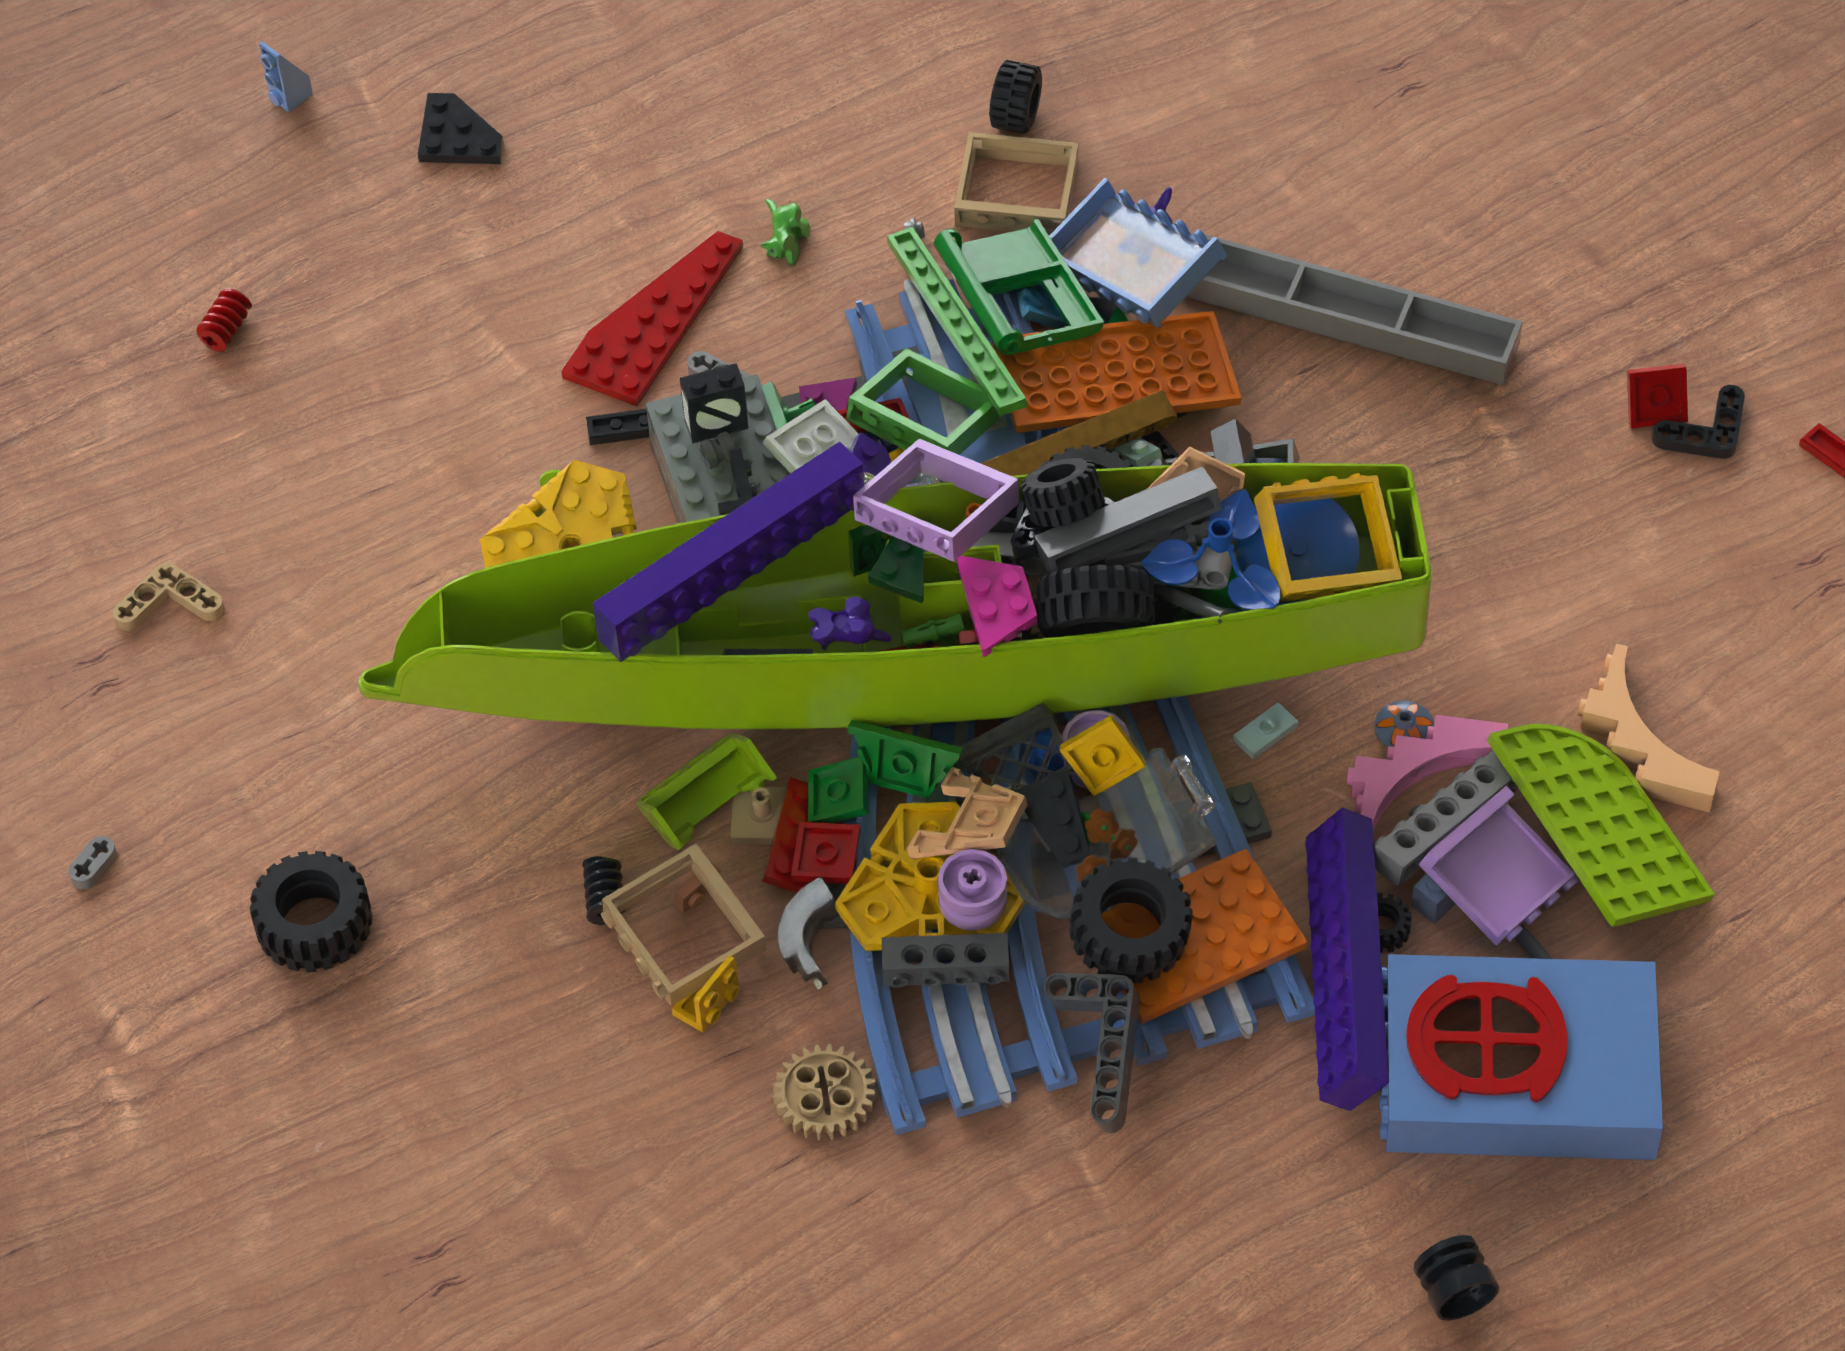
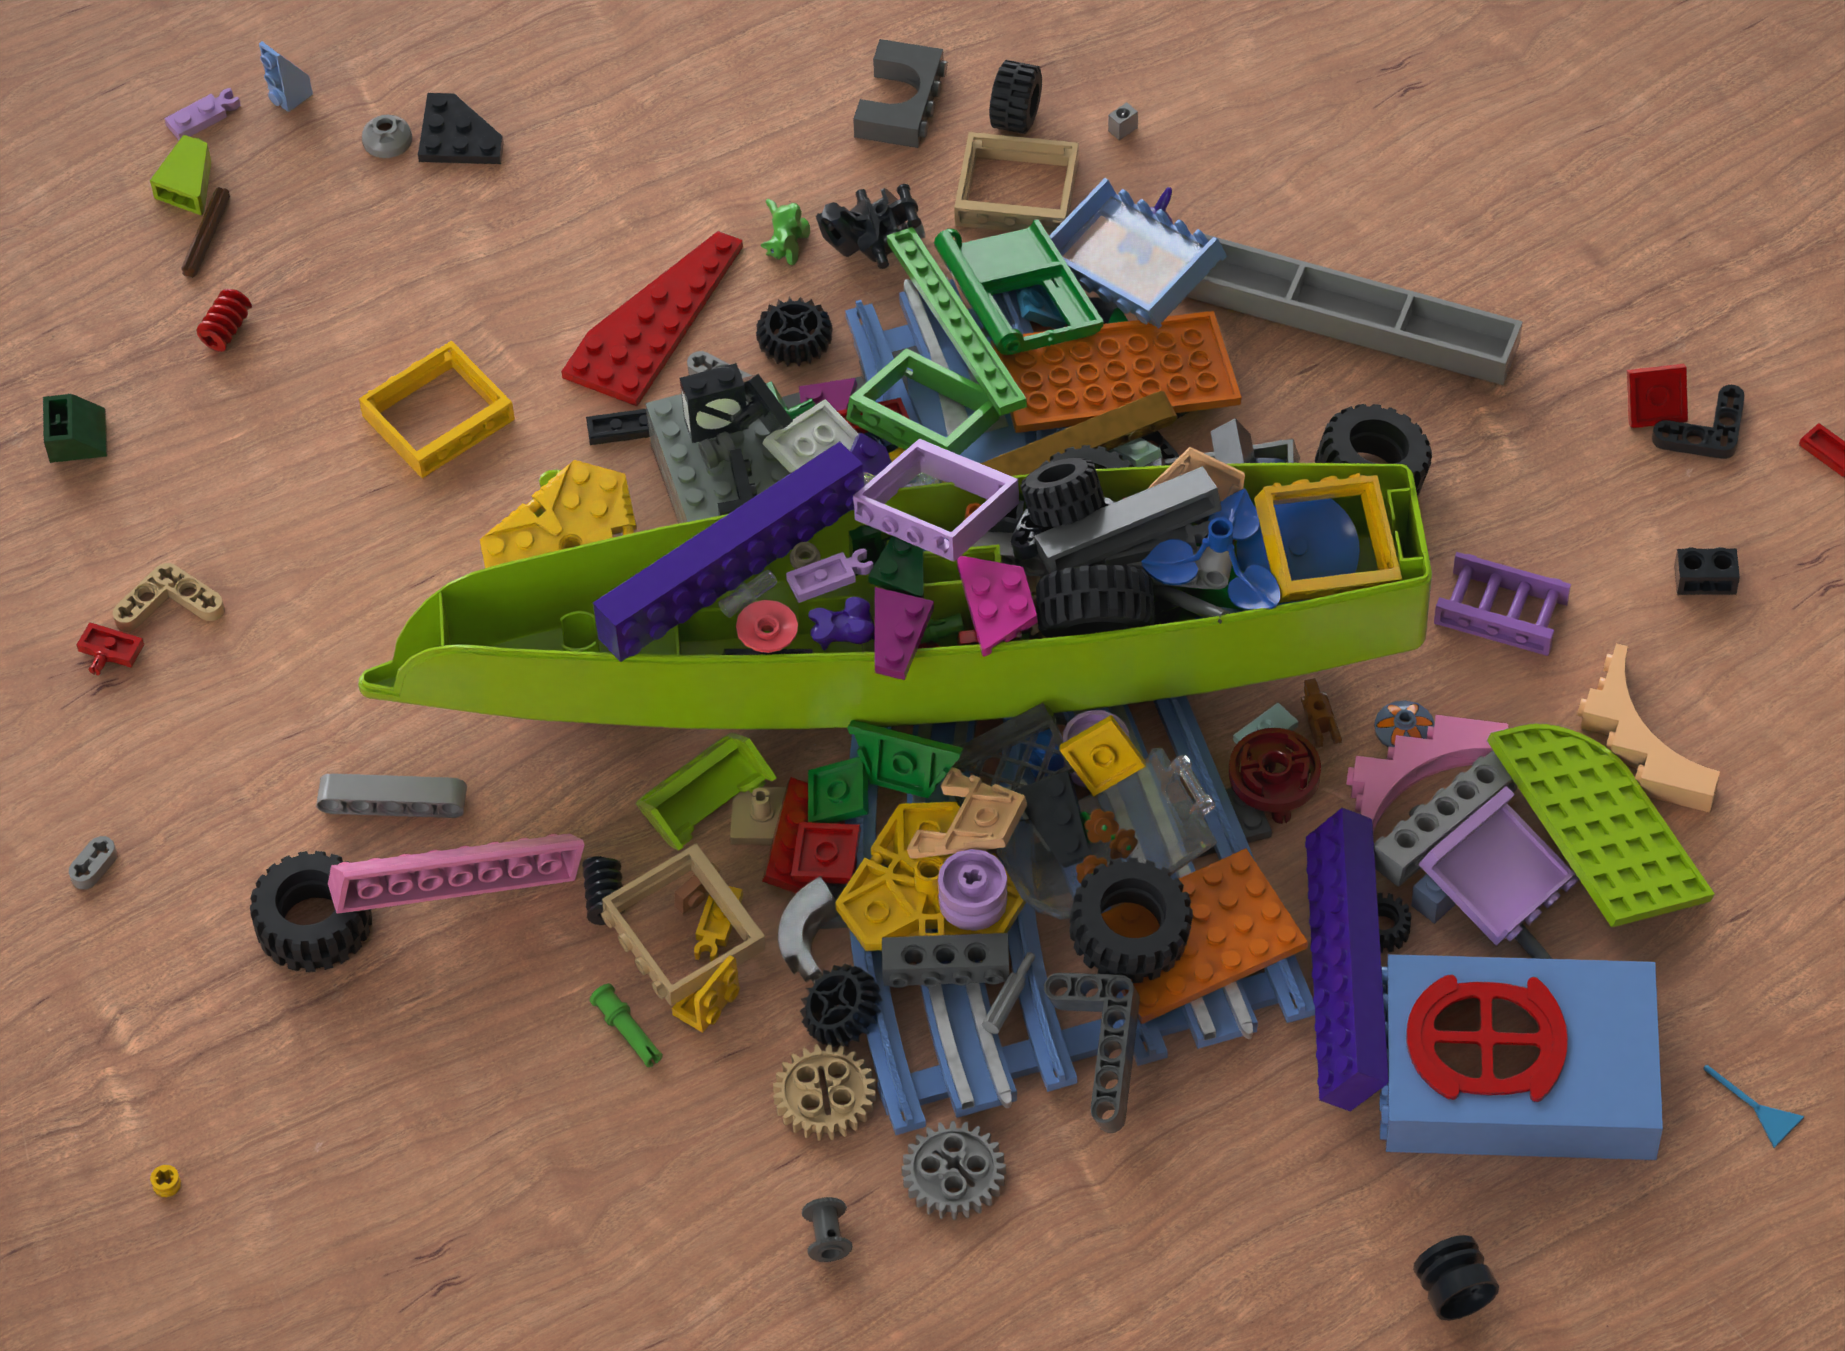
none -> dark green slope [43,394,107,463]
none -> red plate [76,622,144,676]
none -> lime slope [150,135,211,216]
none -> yellow bush [150,1165,181,1197]
none -> lavender plate [164,88,241,140]
none -> reddish brown axle [181,187,230,278]
none -> light grey beam [316,774,467,818]
none -> bright pink slope [328,833,584,914]
none -> yellow window [359,340,515,478]
none -> light grey piece [362,114,412,158]
none -> bright green pin [589,983,663,1067]
none -> yellow plate [694,886,743,962]
none -> clear axle [718,570,777,618]
none -> black tile [730,374,793,432]
none -> coral dish [736,600,798,653]
none -> black gear [756,296,833,367]
none -> lavender plate [786,549,873,603]
none -> dark tan plate [790,542,821,569]
none -> black gear [800,963,883,1048]
none -> dark grey hose [802,1197,853,1262]
none -> black piece [816,184,921,269]
none -> dark grey arch [853,39,948,148]
none -> magenta wing [875,587,934,680]
none -> light grey gear [902,1121,1006,1220]
none -> light grey axle [982,952,1035,1034]
none -> light grey piece [1108,102,1138,140]
none -> dark red piece [1229,728,1321,824]
none -> dark orange hinge [1301,678,1342,748]
none -> black tyre [1315,404,1432,497]
none -> medium lavender fence [1434,552,1571,656]
none -> black brick [1674,547,1740,595]
none -> dark azure piece [1703,1065,1804,1148]

